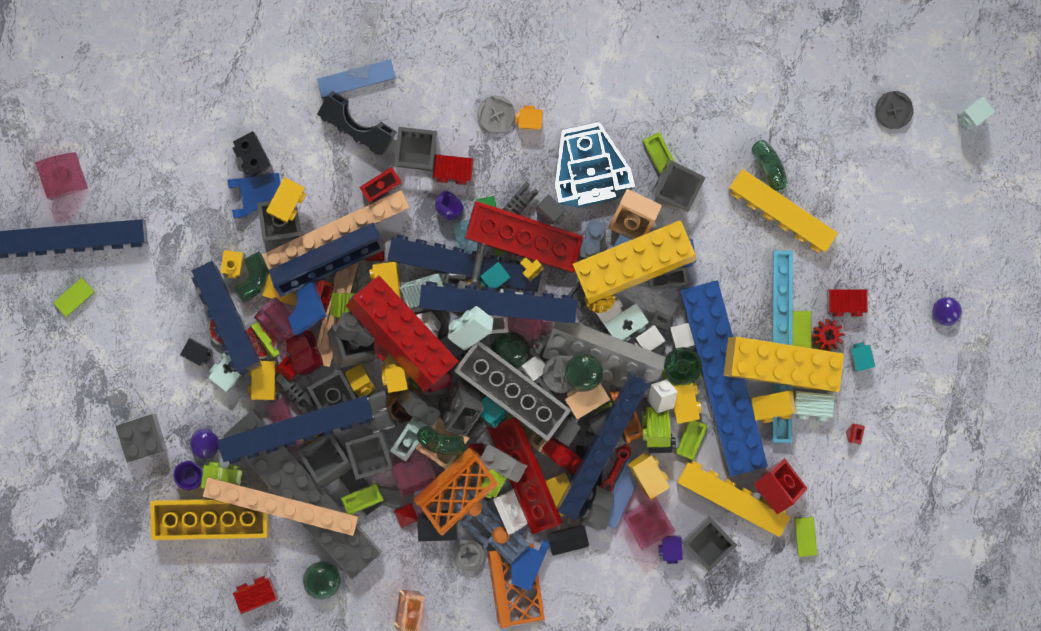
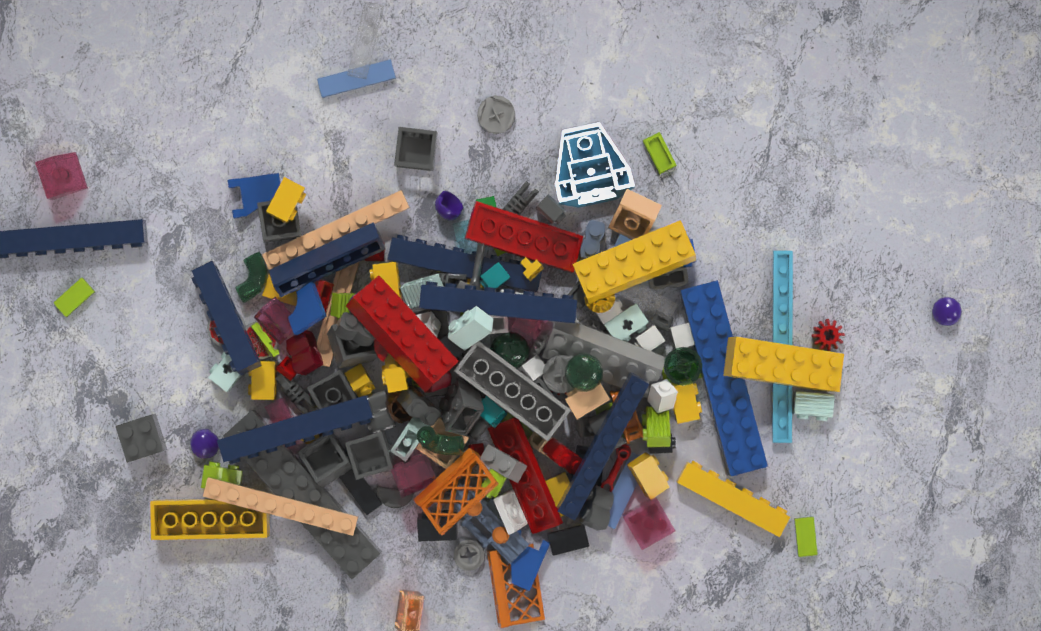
dark purple hair [173,461,203,491] -> none
black brick [180,338,212,366] -> none
yellow brick [220,250,245,279] -> none
black brick [232,131,273,177] -> none
red brick [233,576,279,615] -> none
clear green cylinder [302,561,341,600] -> none
black arch [317,91,397,155] -> none
lime tile [341,483,384,514] -> none
red brick [360,167,402,204] -> none
red slope [394,503,418,528] -> none
red brick [433,154,474,185] -> none
light orange brick [515,105,543,131] -> none
dark grey brick [552,414,582,447] -> none
dark grey piece [651,159,706,212] -> none
dark purple brick [658,535,683,564] -> none
lime tile [675,420,708,461] -> none
dark grey piece [682,516,737,572] -> none
yellow brick [728,169,838,254] -> none
clear green cylinder [751,140,788,191] -> none
yellow brick [751,391,797,423] -> none
red brick [754,458,808,515] -> none
lime tile [792,311,812,348] -> none
red brick [827,289,868,317] -> none
red slope [846,423,865,445] -> none
teal brick [849,342,876,372] -> none
dark grey tile [875,91,914,129] -> none
light aqua brick [957,97,995,130] -> none

